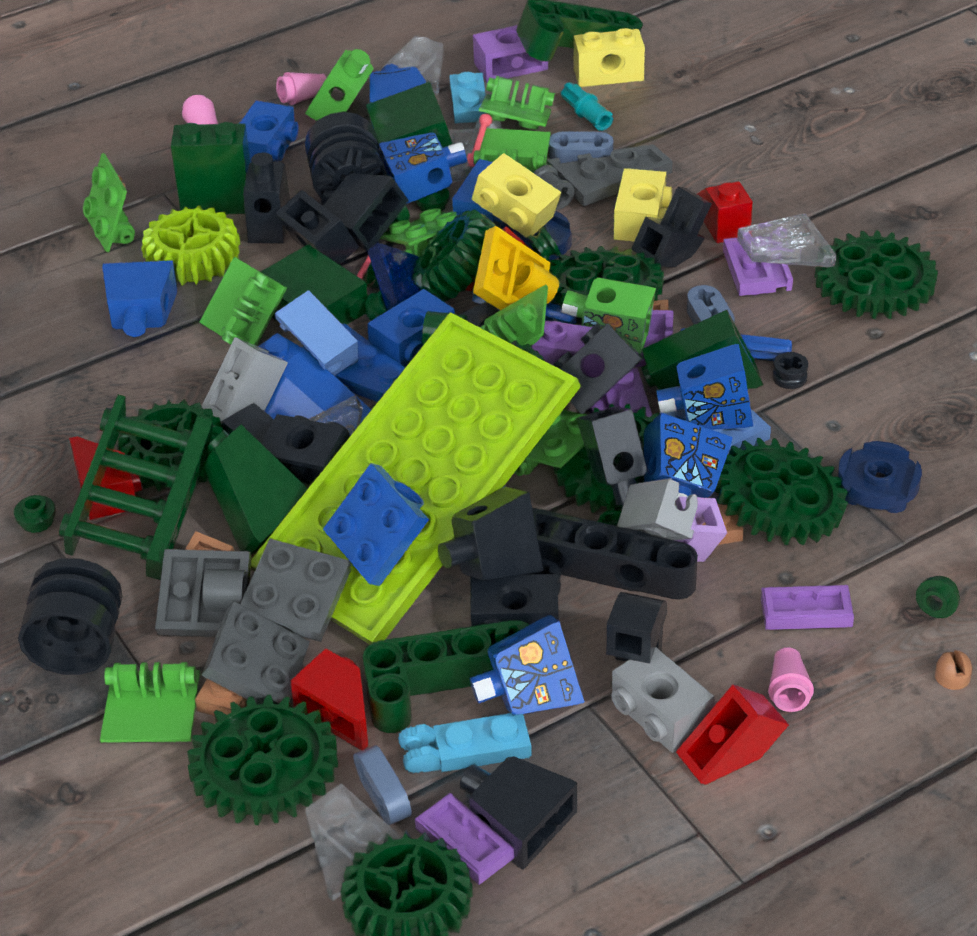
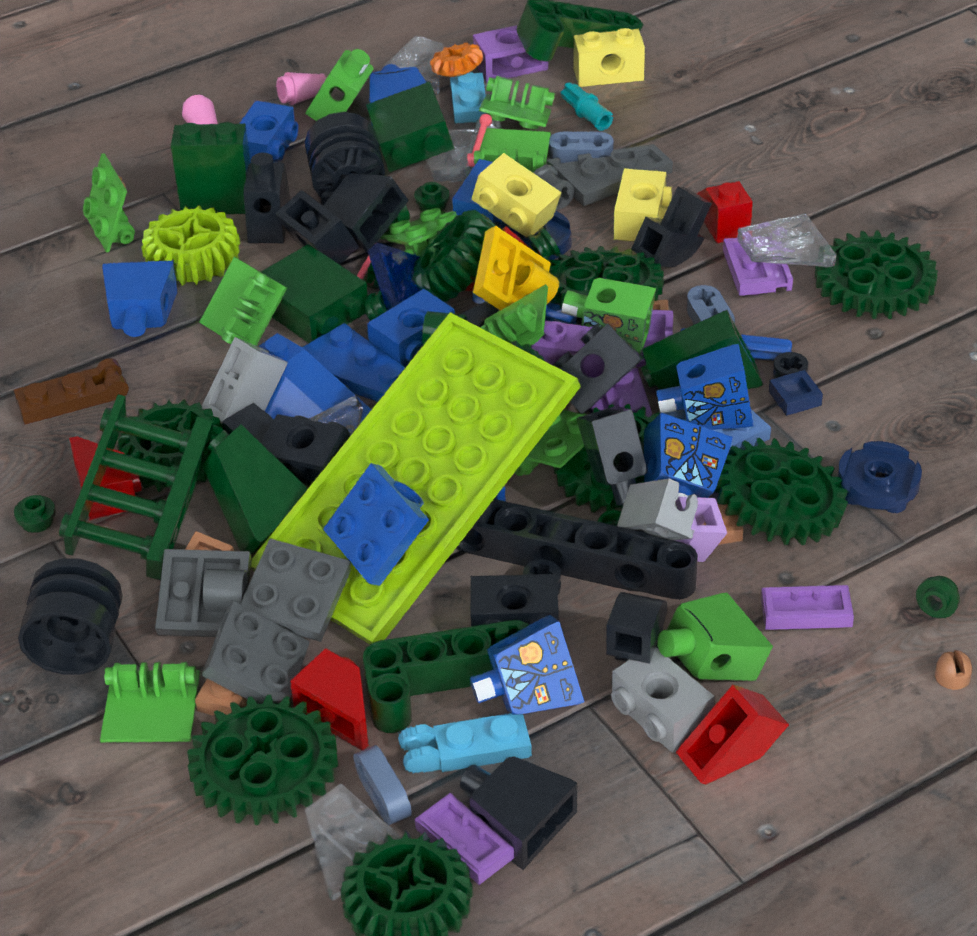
medium blue hinge [275,290,358,376] -> none
blue torso [379,133,467,204] -> none
black torso [438,487,543,580] -> none
bright pink cone [768,648,814,712] -> none
none -> reddish brown plate [13,358,129,425]
none -> orange gear [430,43,483,77]
none -> bright green torso [658,593,773,681]
none -> dark blue plate [769,370,823,416]

